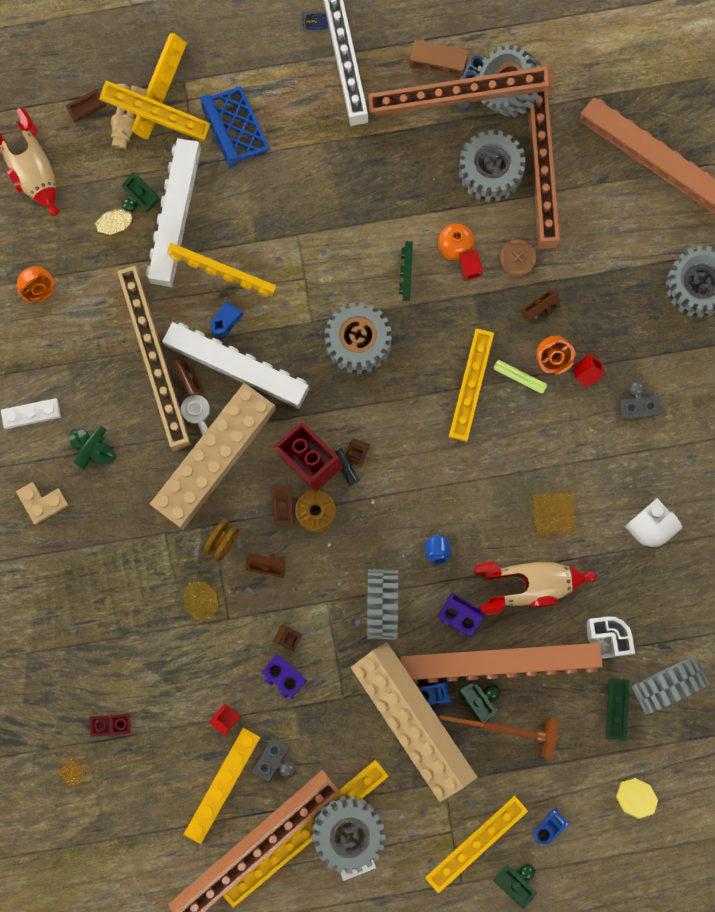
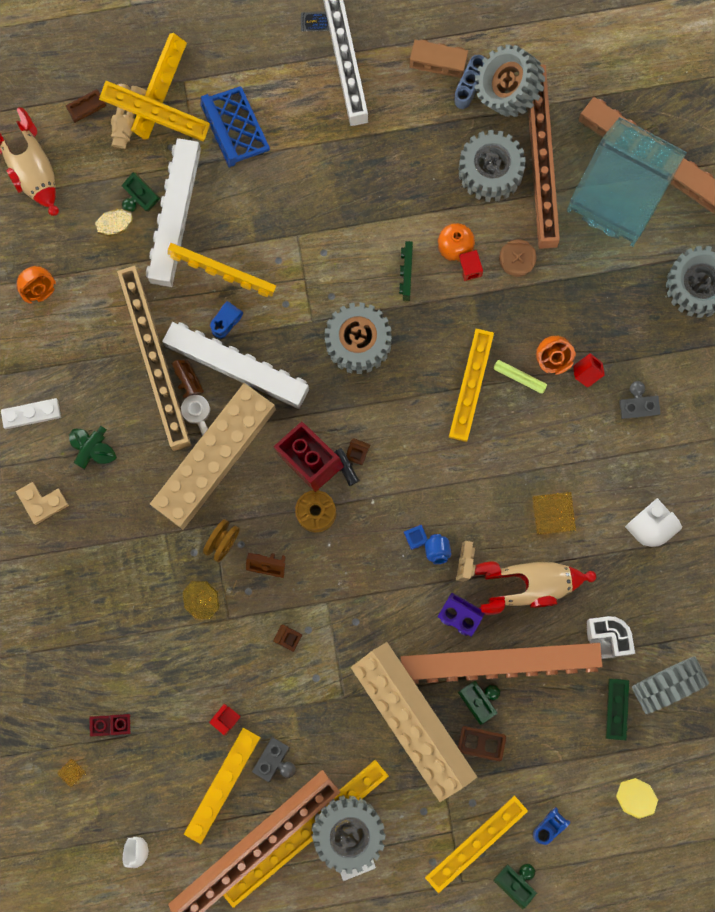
dark purple brick [262,654,308,699] -> none
reddish brown plate [271,485,294,525] -> none
light grey wheel [367,569,398,640] -> none
nougat brick [368,66,555,116] -> none
blue piece [419,682,452,705] -> none
dark orange piece [440,715,559,759] -> none
reddish brown plate [520,290,560,320] -> none
none -> white hair [123,837,149,868]
none -> blue tile [404,525,428,550]
none -> tan plate [456,541,476,582]
none -> reddish brown piece [458,726,506,761]
none -> clear light blue container [567,117,687,247]

